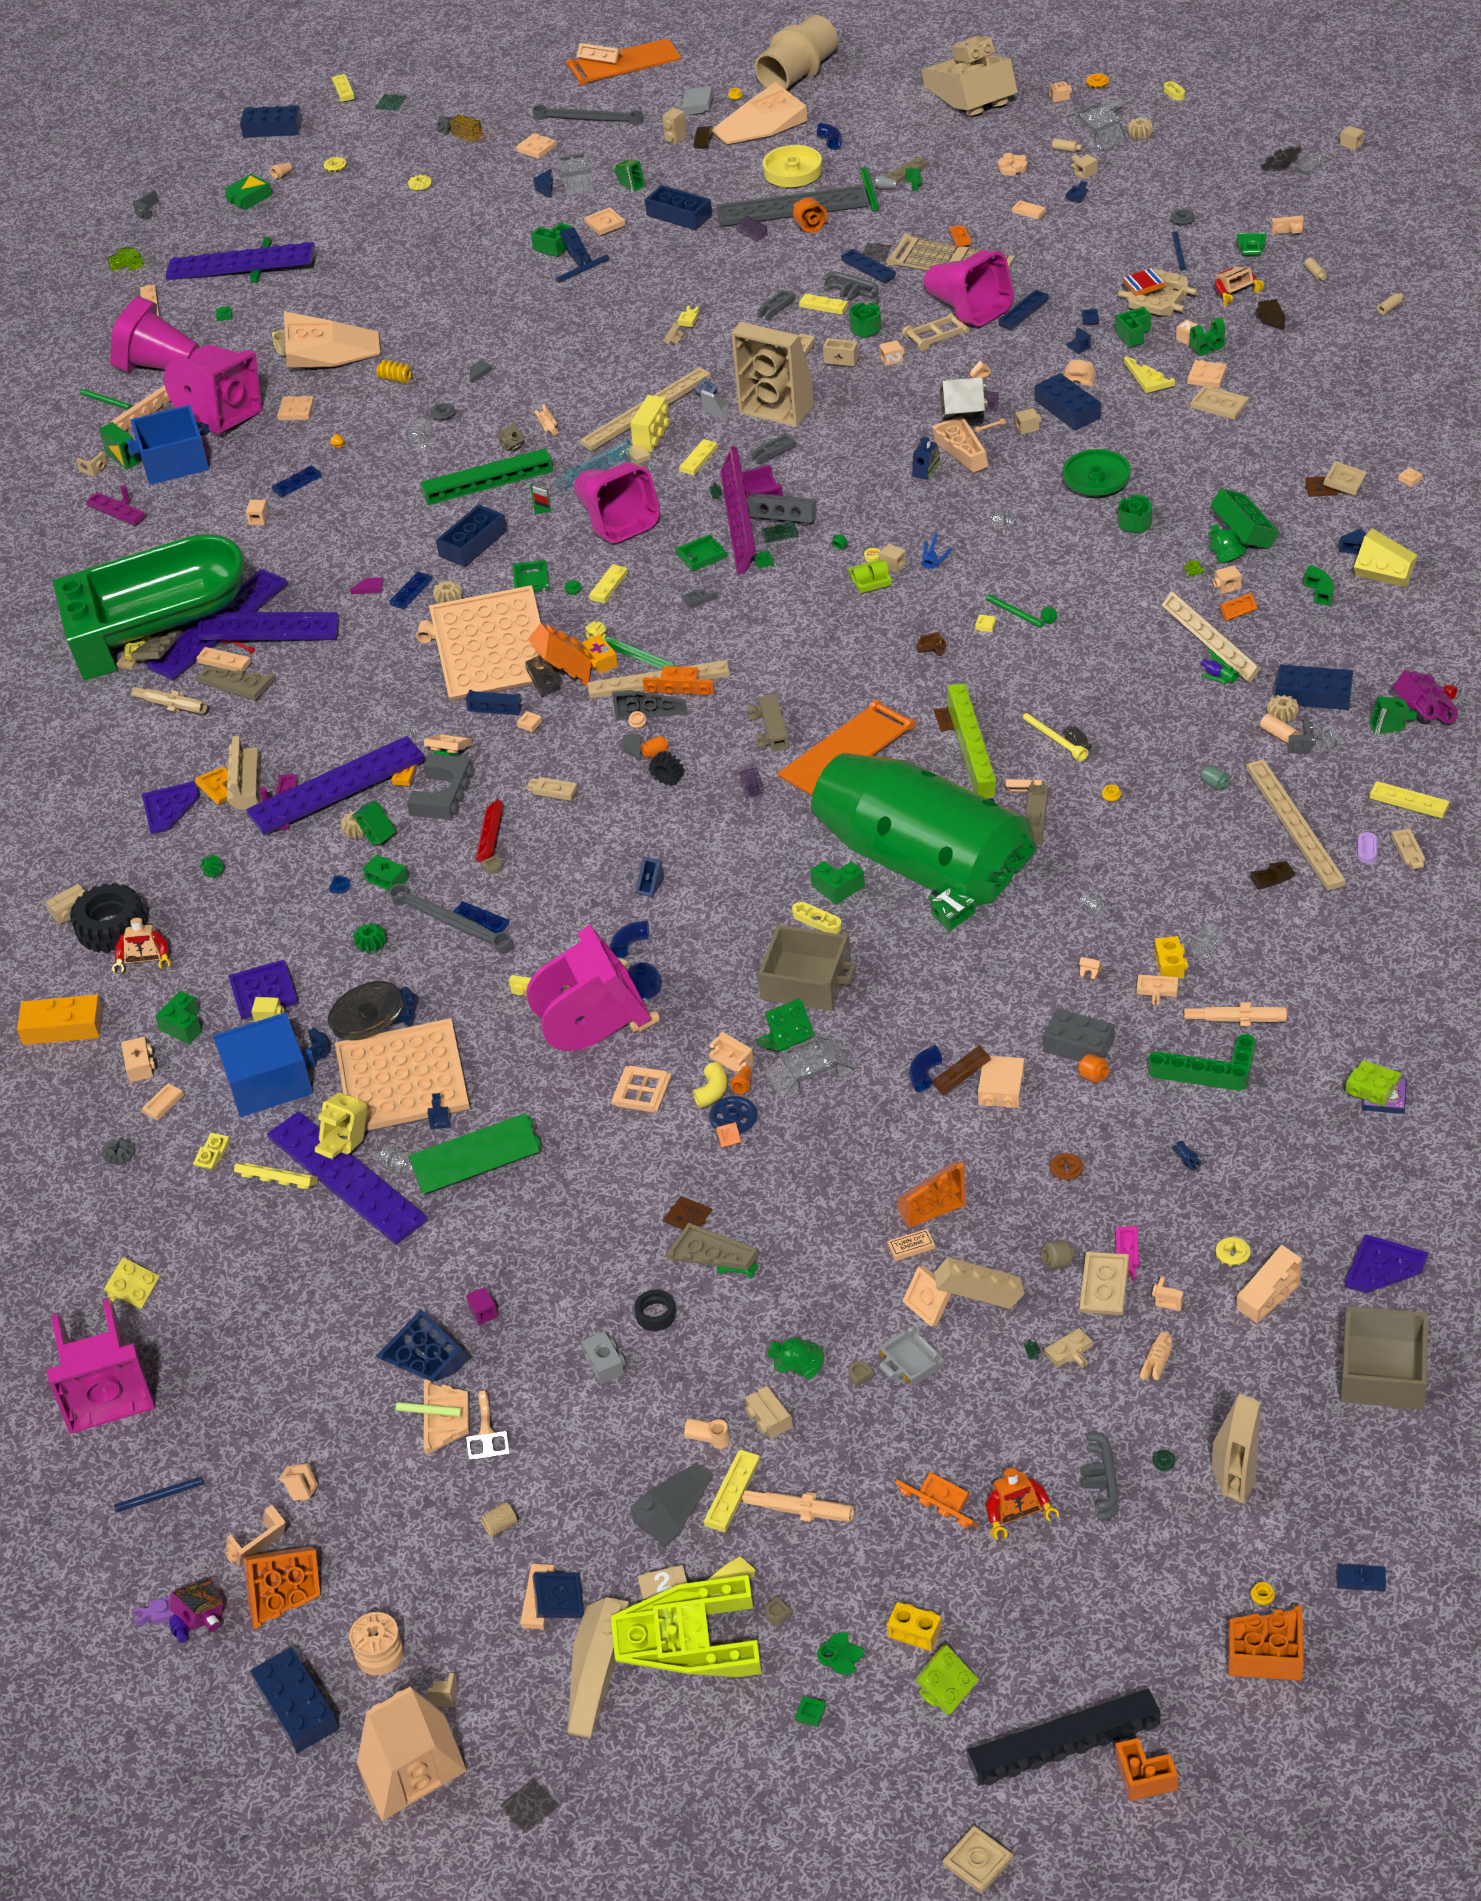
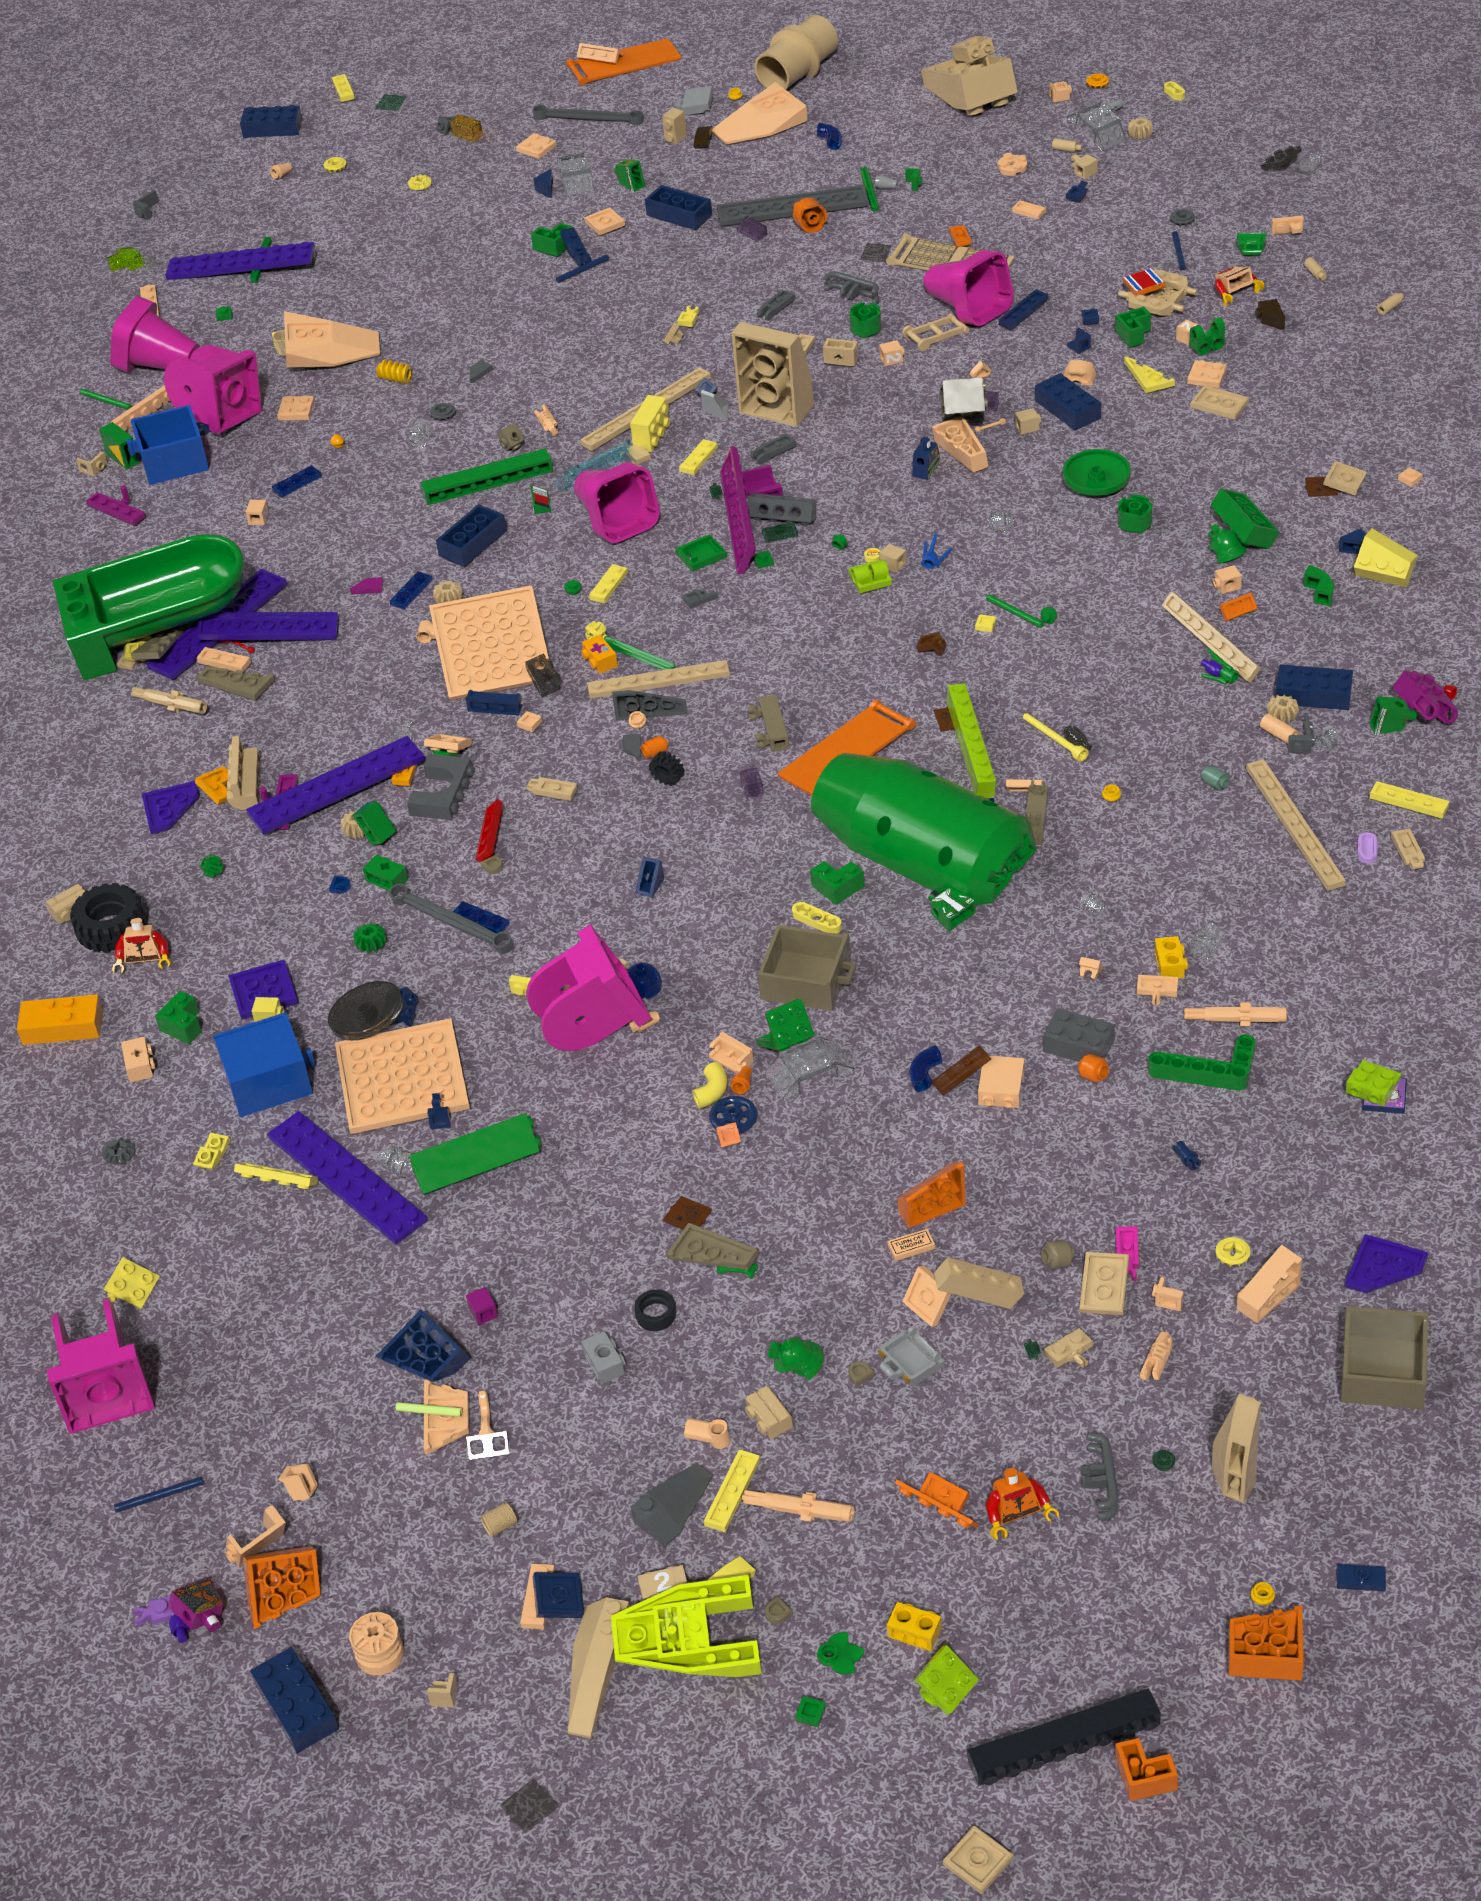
light nougat tile [142,1083,184,1121] -> none
green brick [225,174,272,210] -> none
dark blue bracket [308,1027,331,1062] -> none
light yellow piece [315,1092,369,1159] -> none
light nougat wedge [357,1687,467,1821] -> none
green container [512,560,549,592] -> none
orange wedge [528,623,591,686] -> none
clear blue cylinder [609,920,649,958] -> none
light nougat piece [611,1066,672,1112] -> none
orange bracket [642,666,714,695] -> none
light yellow piece [763,145,822,188] -> none
light yellow plate [799,294,848,315] -> none
dark blue plate [841,249,896,283] -> none
dark tan plate [886,157,928,185] -> none
dark orange gear [1050,1153,1083,1182] -> none
clear neon green plate [1183,560,1204,576] -> none
dark brown slope [1249,861,1295,890] -> none
tan brick [1339,126,1364,150] -> none

